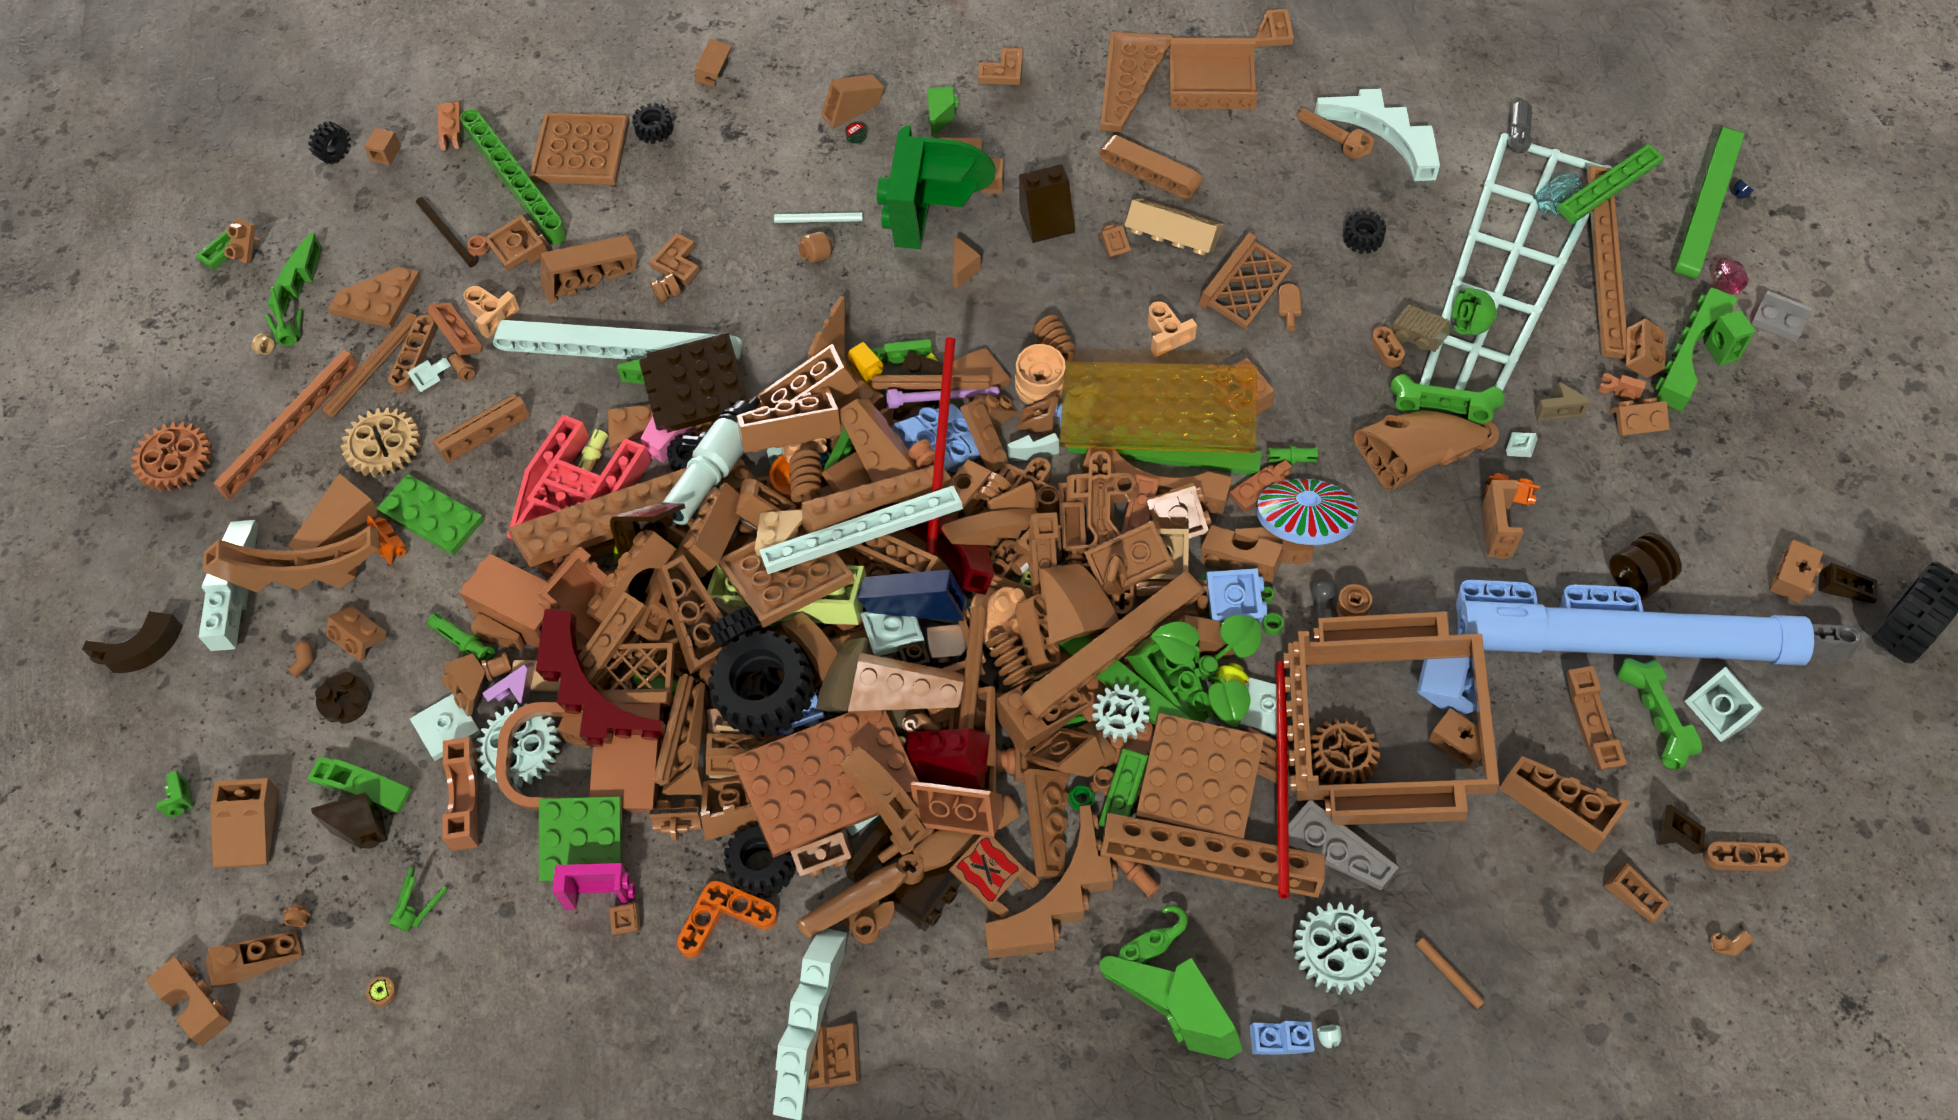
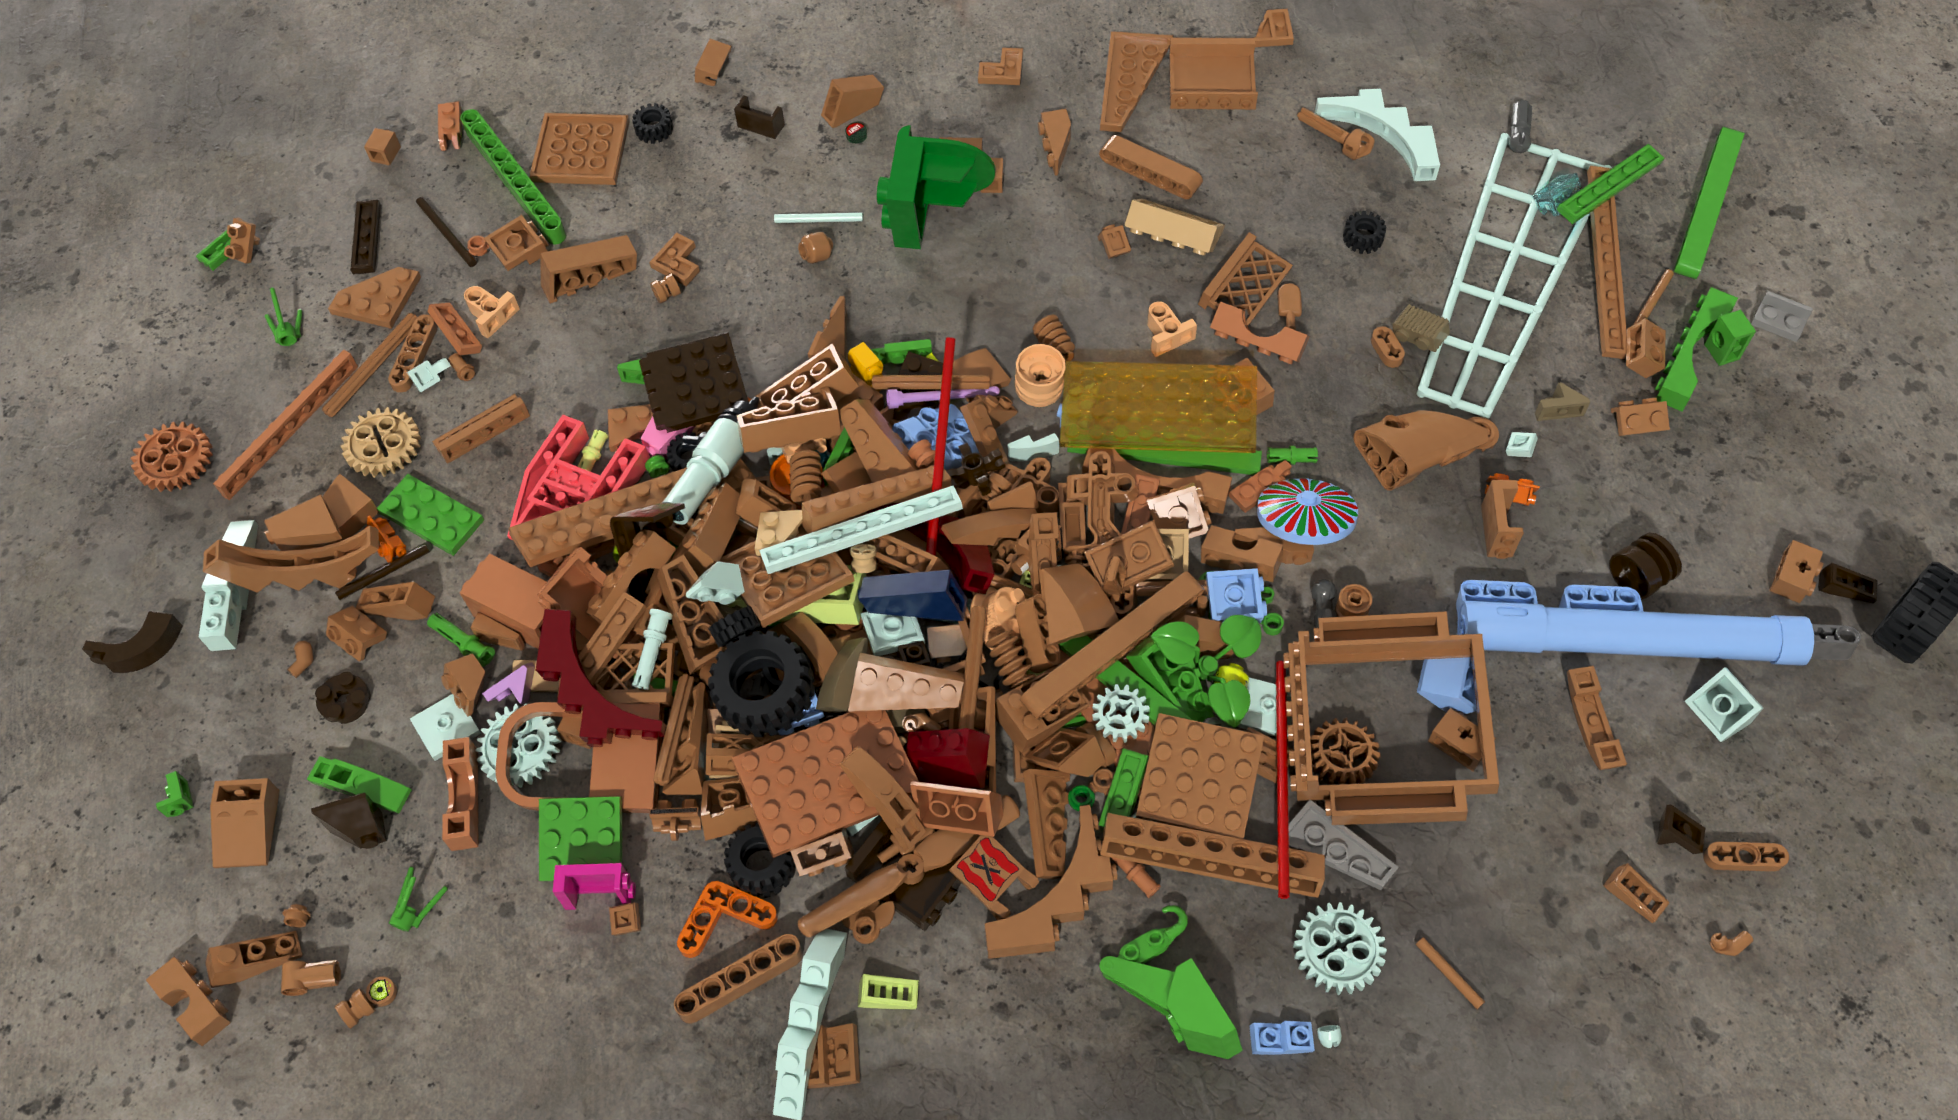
tan plate [251,333,275,355] -> none
bright green slope [267,233,322,318] -> none
black tyre [308,121,351,164] -> none
medium nougat bush [481,652,512,682] -> none
light aqua beam [493,320,743,364] -> none
bright green slope [927,86,959,135] -> none
medium nougat slope [953,238,981,288] -> none
nougat wheel [996,748,1015,774] -> none
medium nougat slope [1017,396,1058,436] -> none
dark brown slope [1019,164,1075,243] -> none
bright green plate [1390,374,1505,424] -> none
bright green cylinder [1452,288,1497,336] -> none
medium nougat wedge [1499,756,1630,853] -> none
nougat plate [1598,373,1646,403] -> none
bright green plate [1617,658,1702,770] -> none
clear pink head [1713,260,1749,295] -> none
dark blue hinge [1733,179,1754,199] -> none
none -> medium nougat slope [264,495,344,551]
none -> medium nougat piece [281,960,341,996]
none -> dark brown bar [335,544,430,600]
none -> medium nougat wheel [335,988,376,1029]
none -> dark brown tile [350,199,381,274]
none -> medium nougat slope [356,582,435,620]
none -> light aqua pin [632,609,673,690]
none -> bright green bush [645,455,670,478]
none -> medium nougat beam [674,934,803,1024]
none -> light aqua slope [686,561,745,605]
none -> dark brown panel [734,95,785,139]
none -> tan wheel [850,544,877,573]
none -> yellowish green slope [858,974,919,1009]
none -> dark brown pin [946,443,1005,496]
none -> medium nougat slope [1038,109,1071,175]
none -> nougat arch [1210,301,1310,365]
none -> medium nougat bar [1632,269,1674,326]

